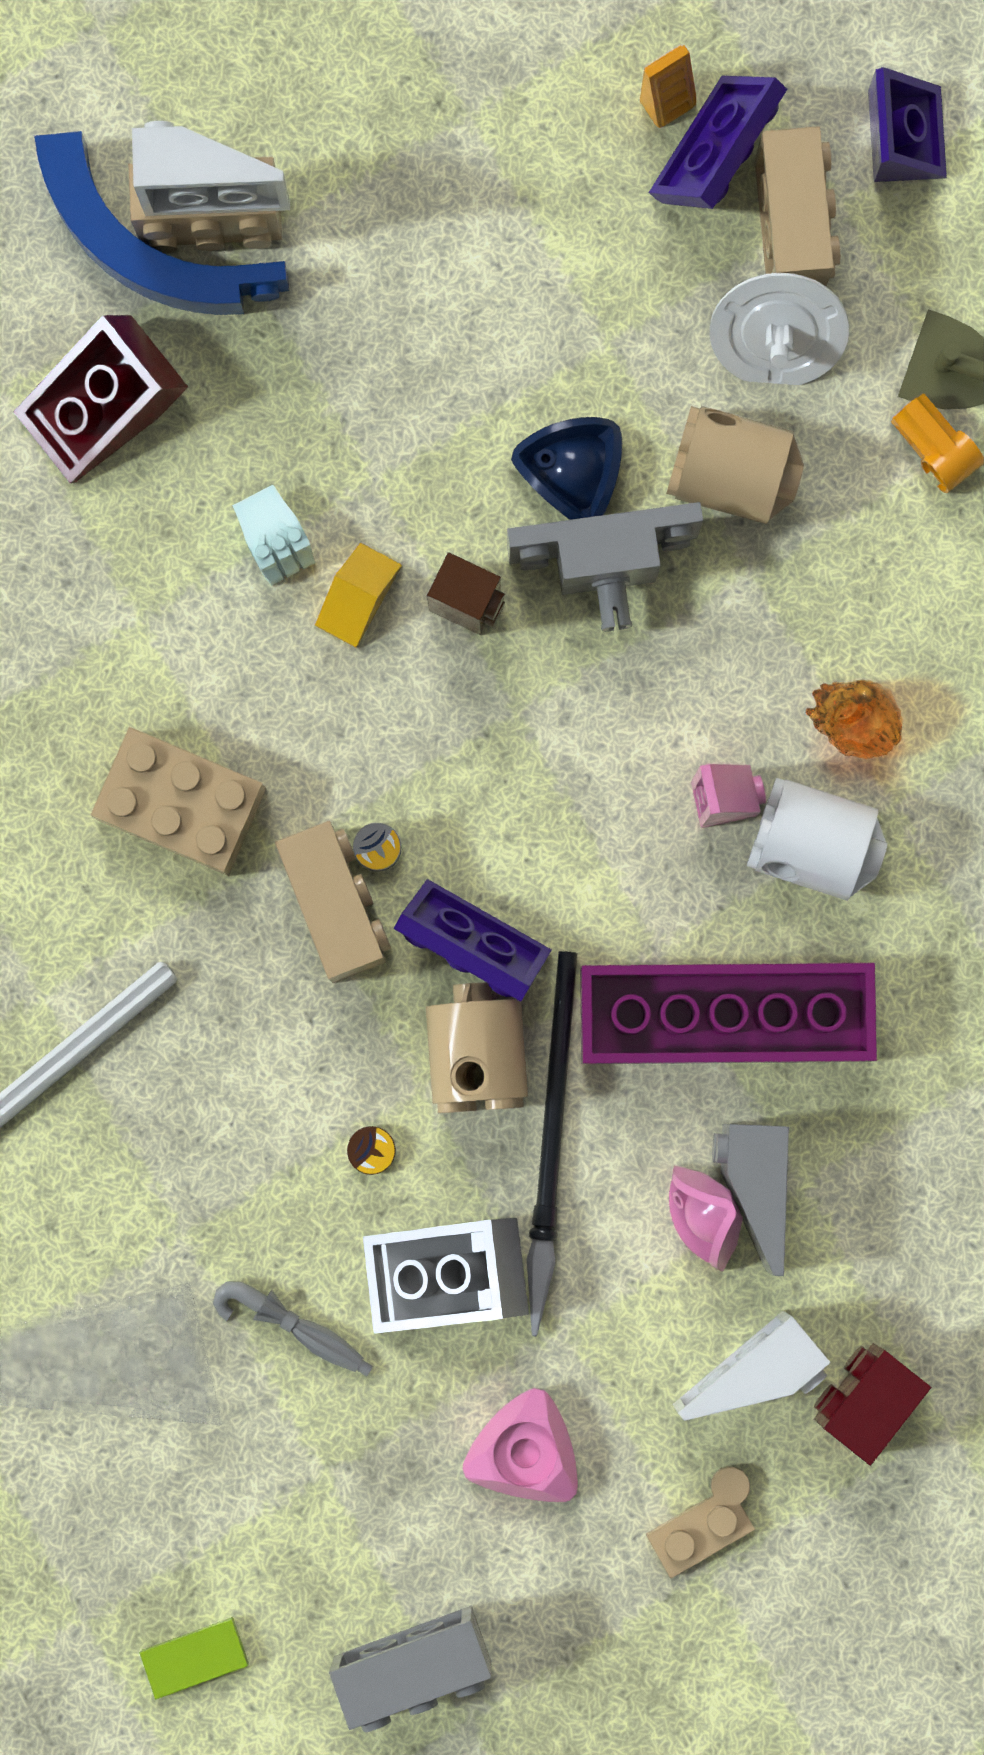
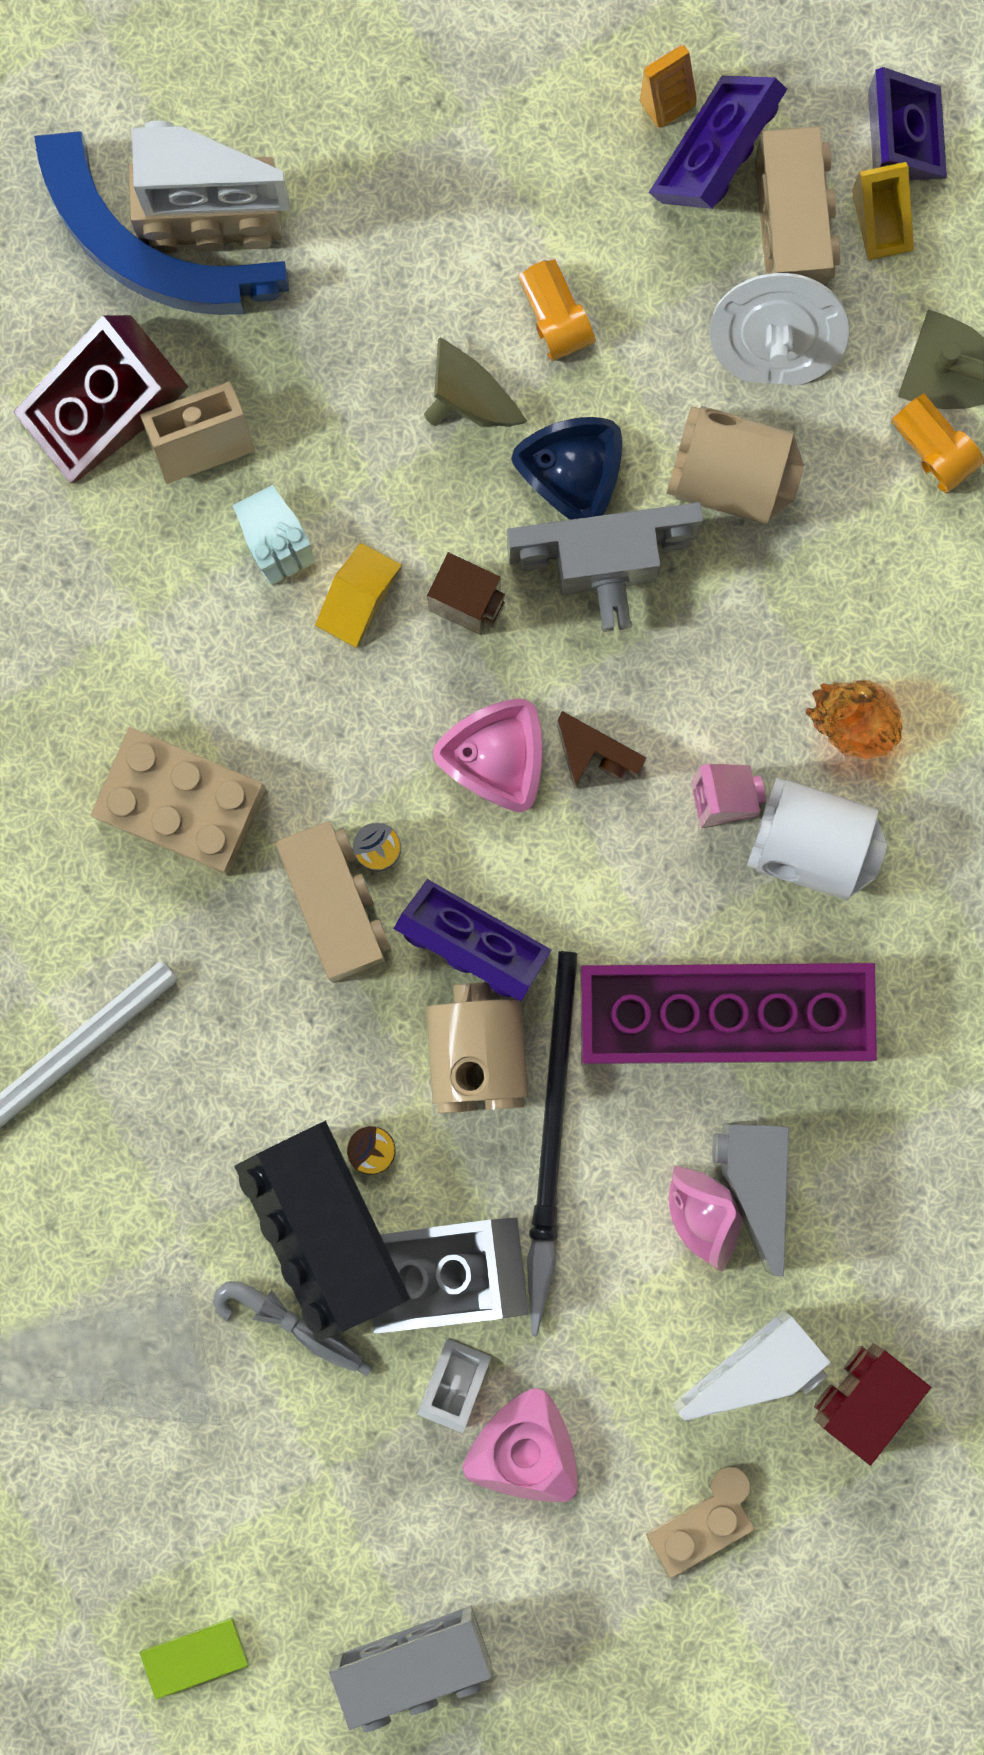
none -> tan brick [140,381,255,484]
none -> black slope [234,1120,411,1342]
none -> white slope [417,1338,492,1433]
none -> olive shield [424,337,527,427]
none -> bright pink hat [433,699,542,812]
none -> light orange piece [518,259,596,362]
none -> reddish brown slope [557,711,647,789]
none -> yellow slope [852,162,914,260]

